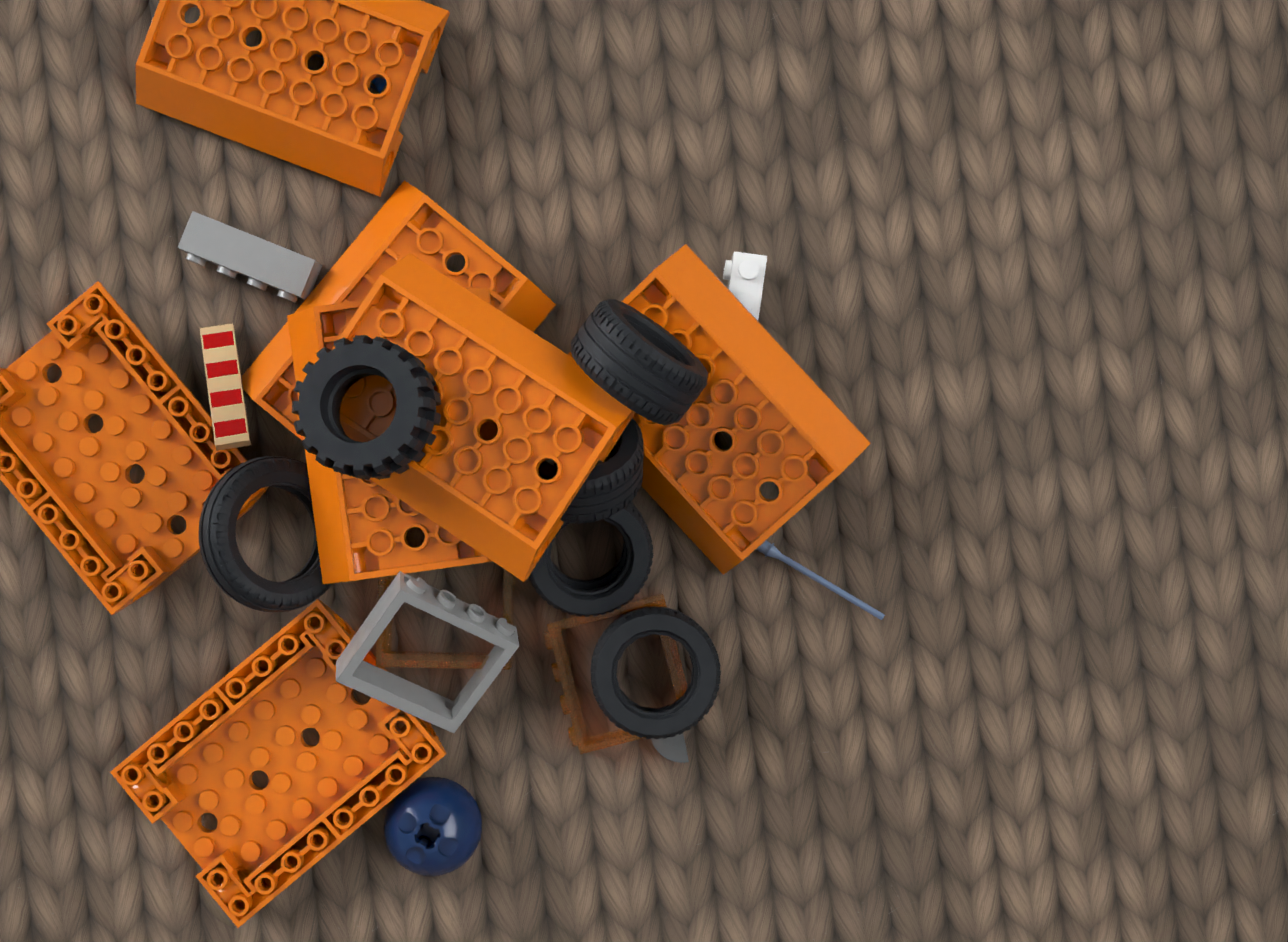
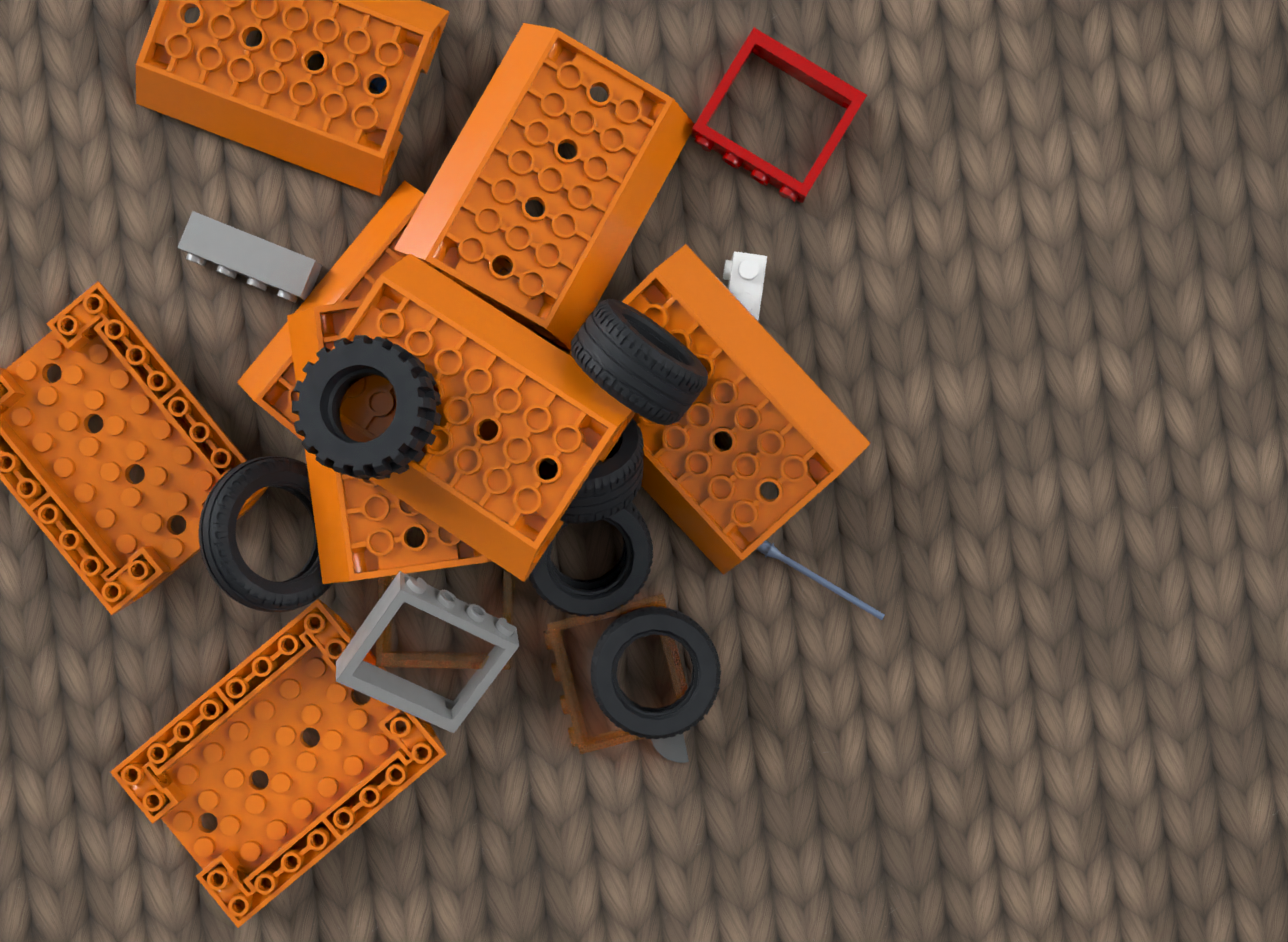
tile [200,323,251,451] -> none
dark blue piece [384,777,482,876] -> none
none -> orange slope [393,23,694,351]
none -> red window [691,27,867,203]

